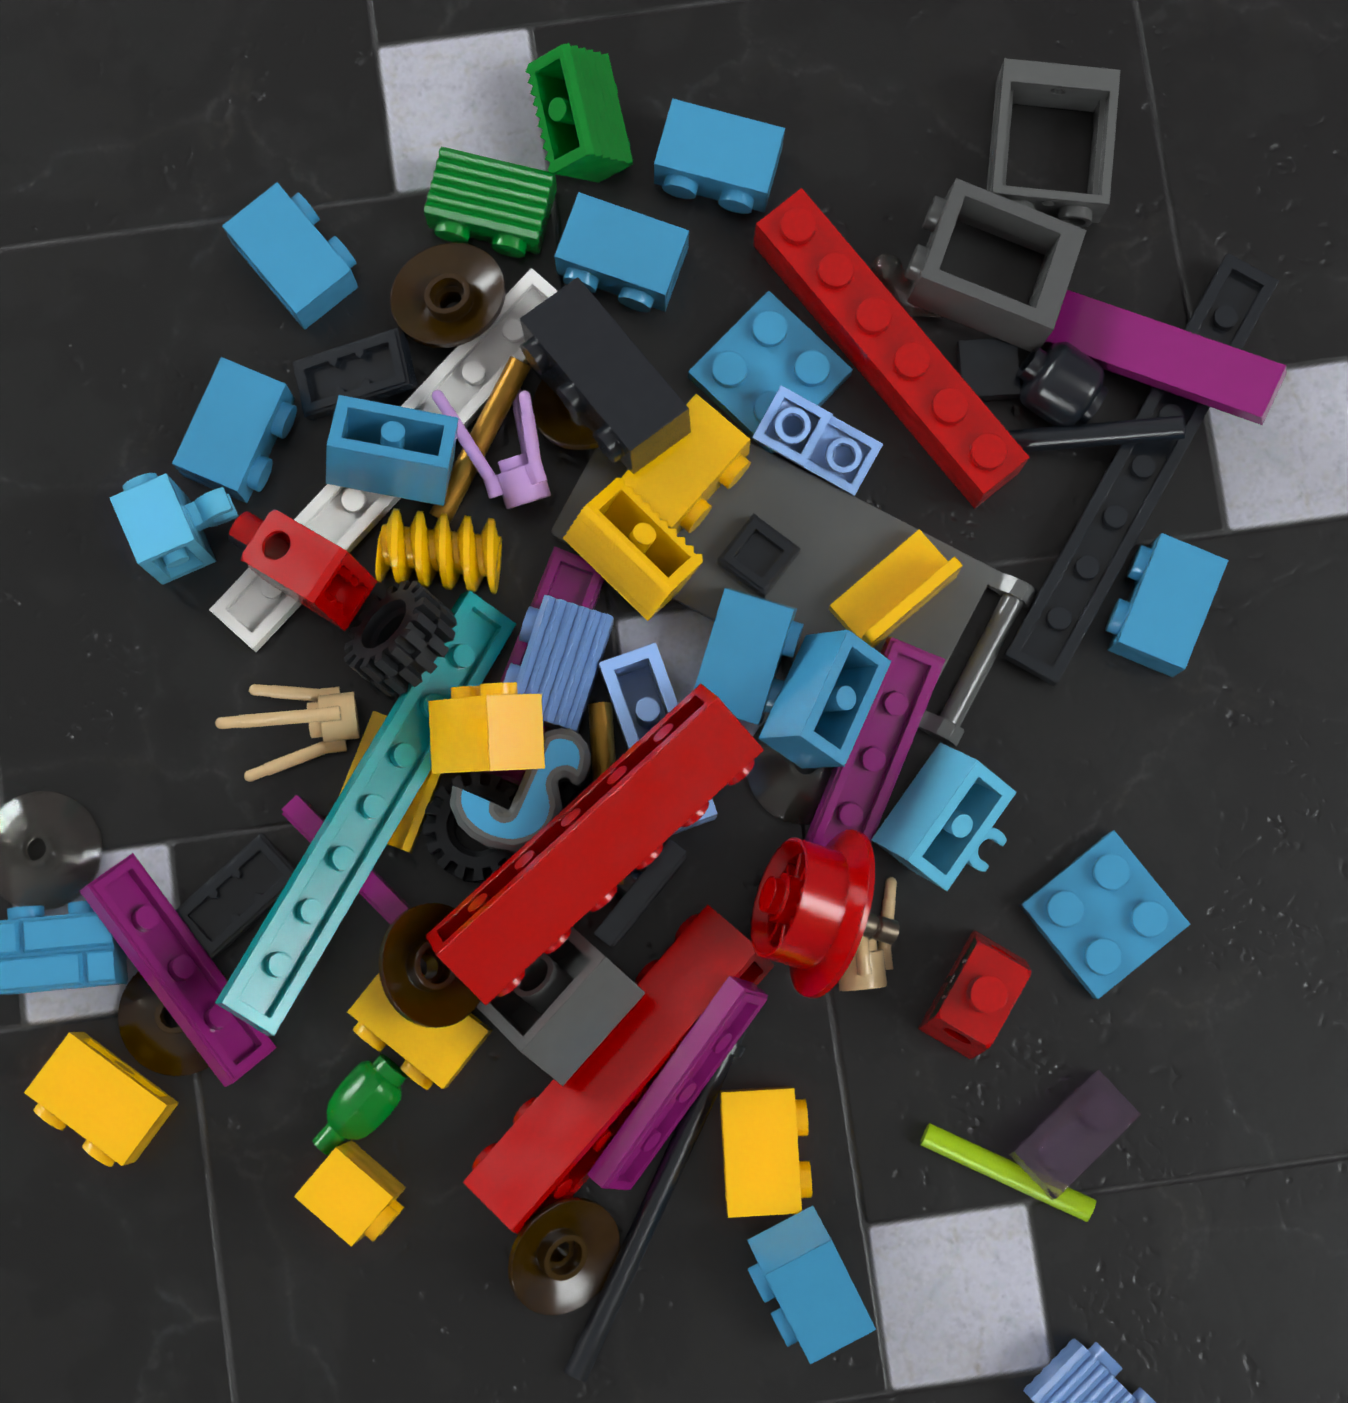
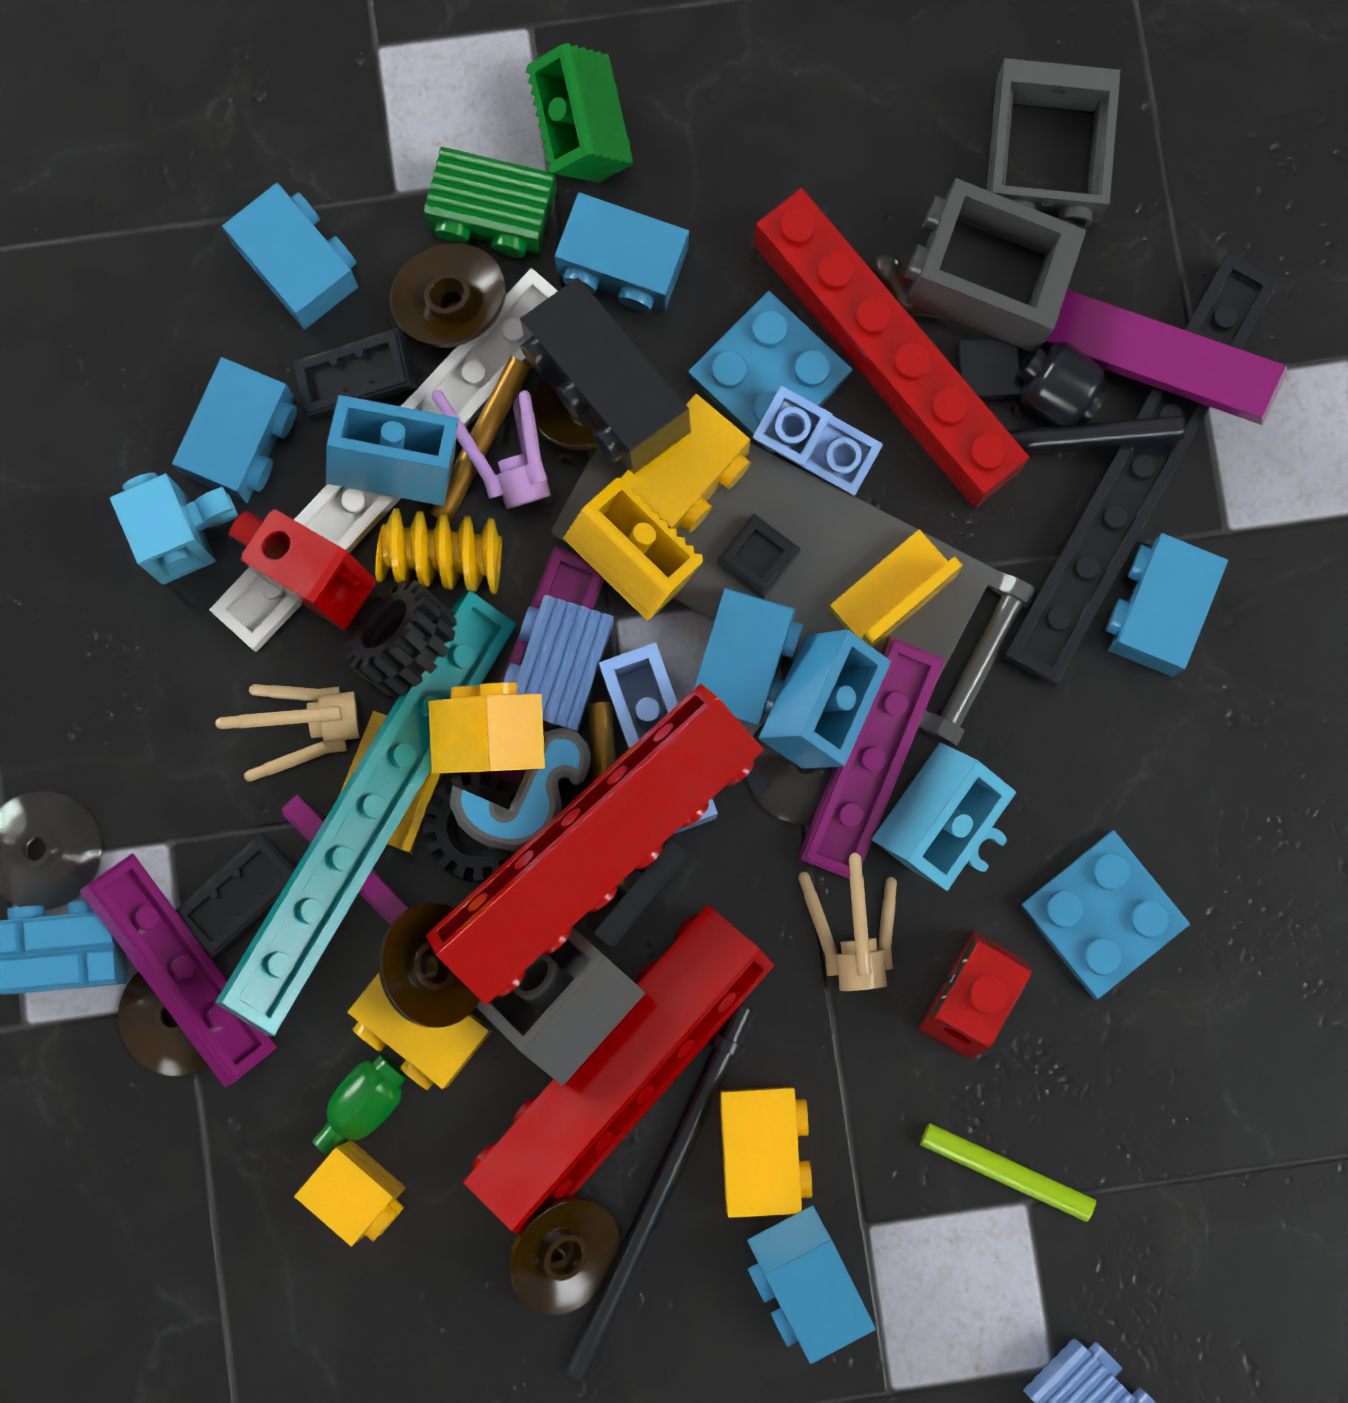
yellow brick [24,1031,179,1167] -> none
magenta tile [587,976,768,1190] -> none
dark azure brick [654,98,785,214] -> none
red piece [751,829,900,998] -> none
clear purple plate [1009,1070,1141,1200] -> none

